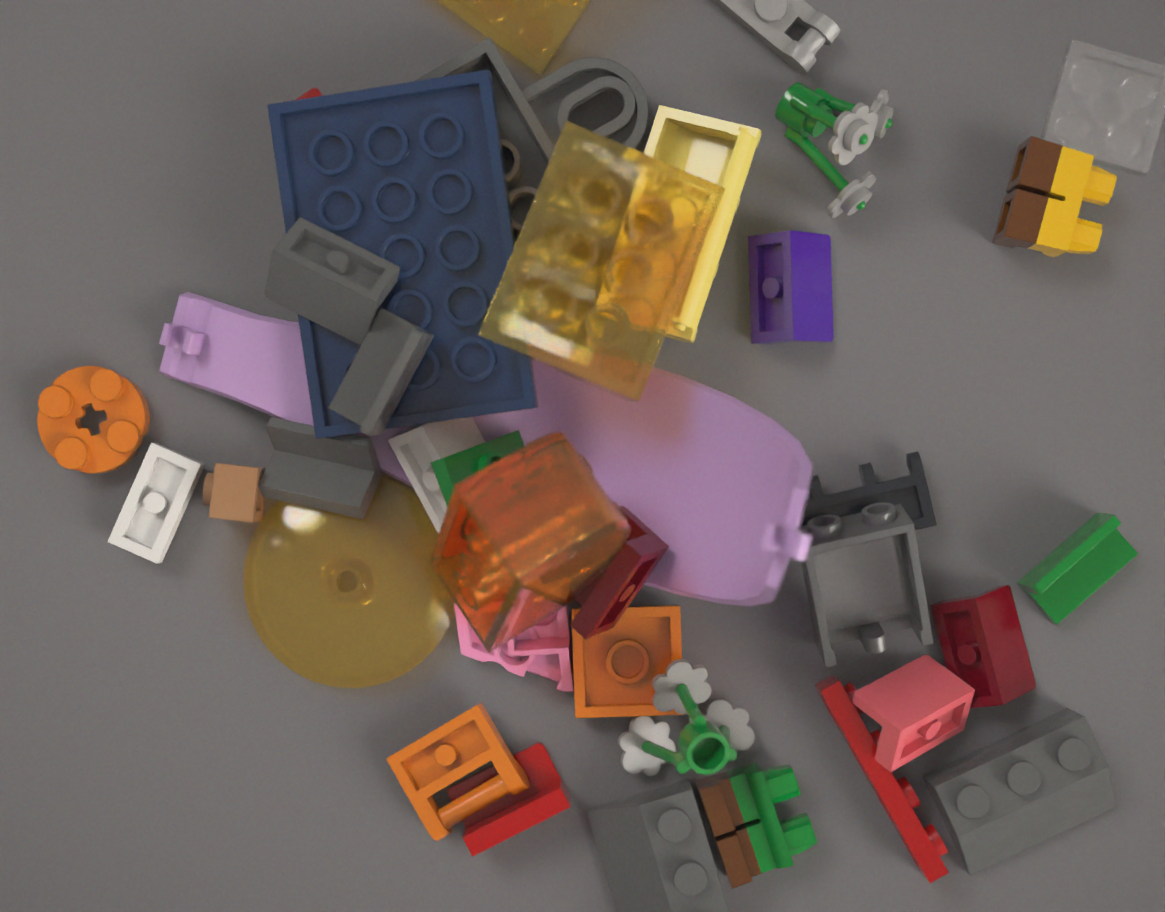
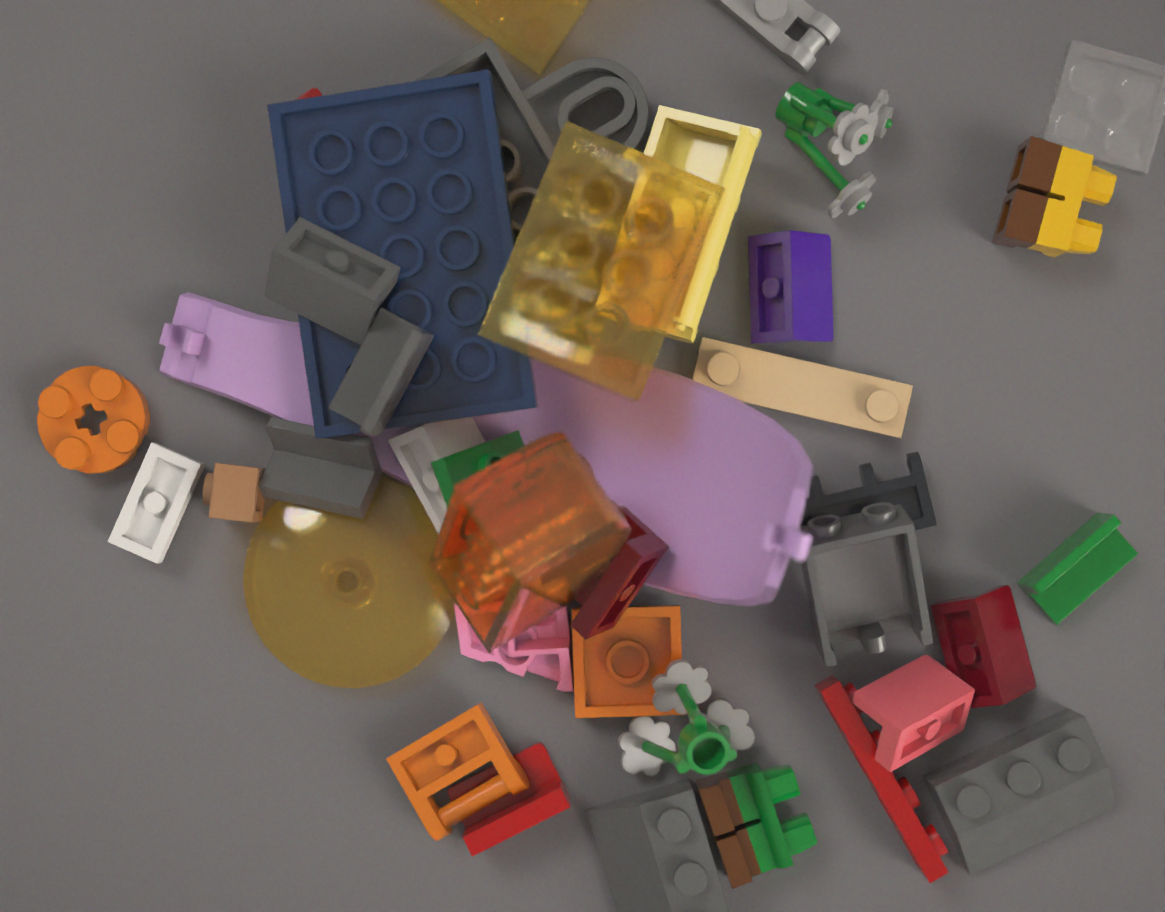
none -> tan plate [692,337,913,438]

